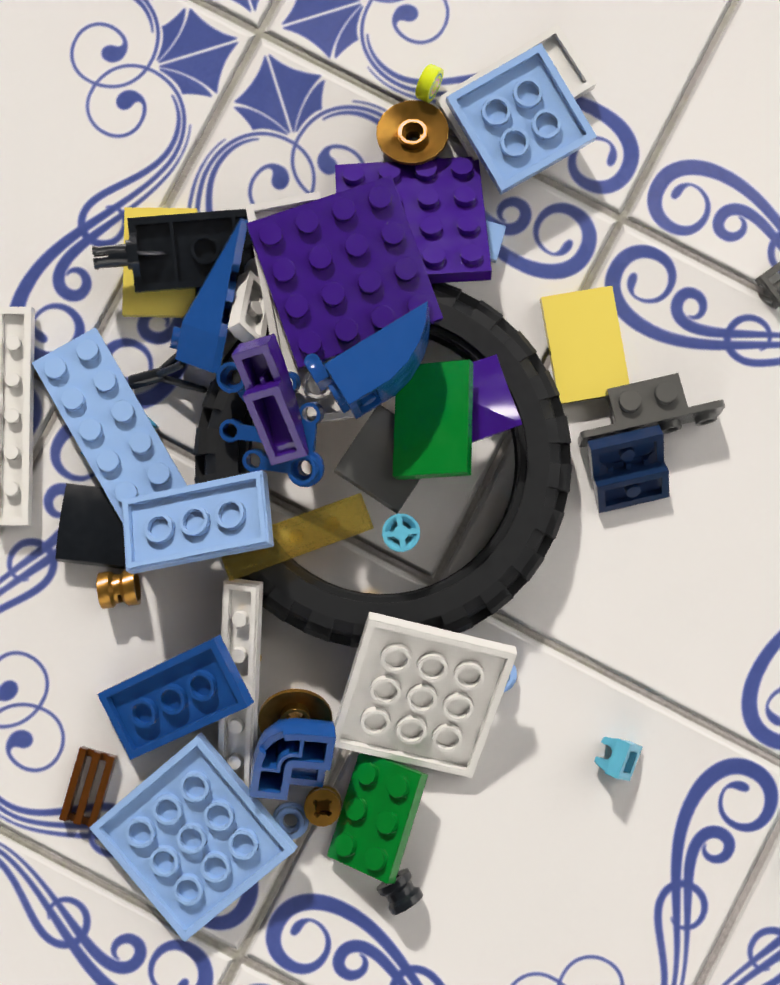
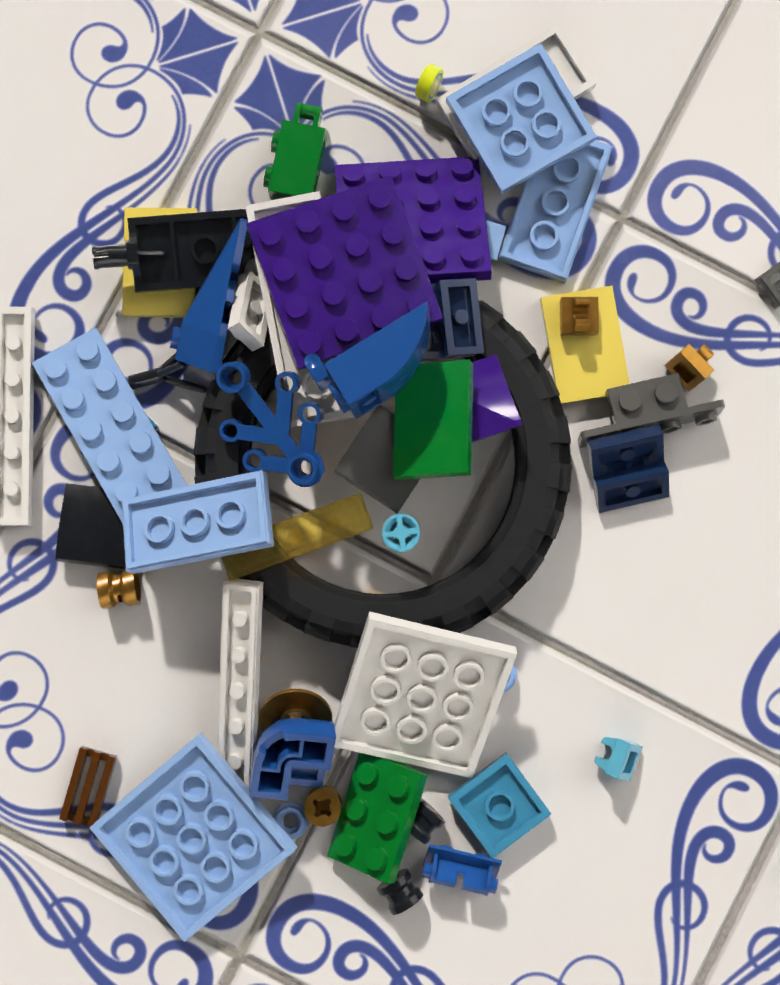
blue plate [97,635,254,760] -> none
dark purple slope [231,334,309,466] -> none
pearl gold dish [376,100,449,165] -> none
none -> green brick [263,102,327,200]
none -> black wheel [410,798,446,845]
none -> dark blue slope [422,278,484,362]
none -> blue hinge [422,844,502,896]
none -> dark azure plate [448,752,551,858]
none -> light blue tile [497,140,613,283]
none -> pearl gold tile [560,297,599,336]
none -> pearl gold tile [664,344,714,392]

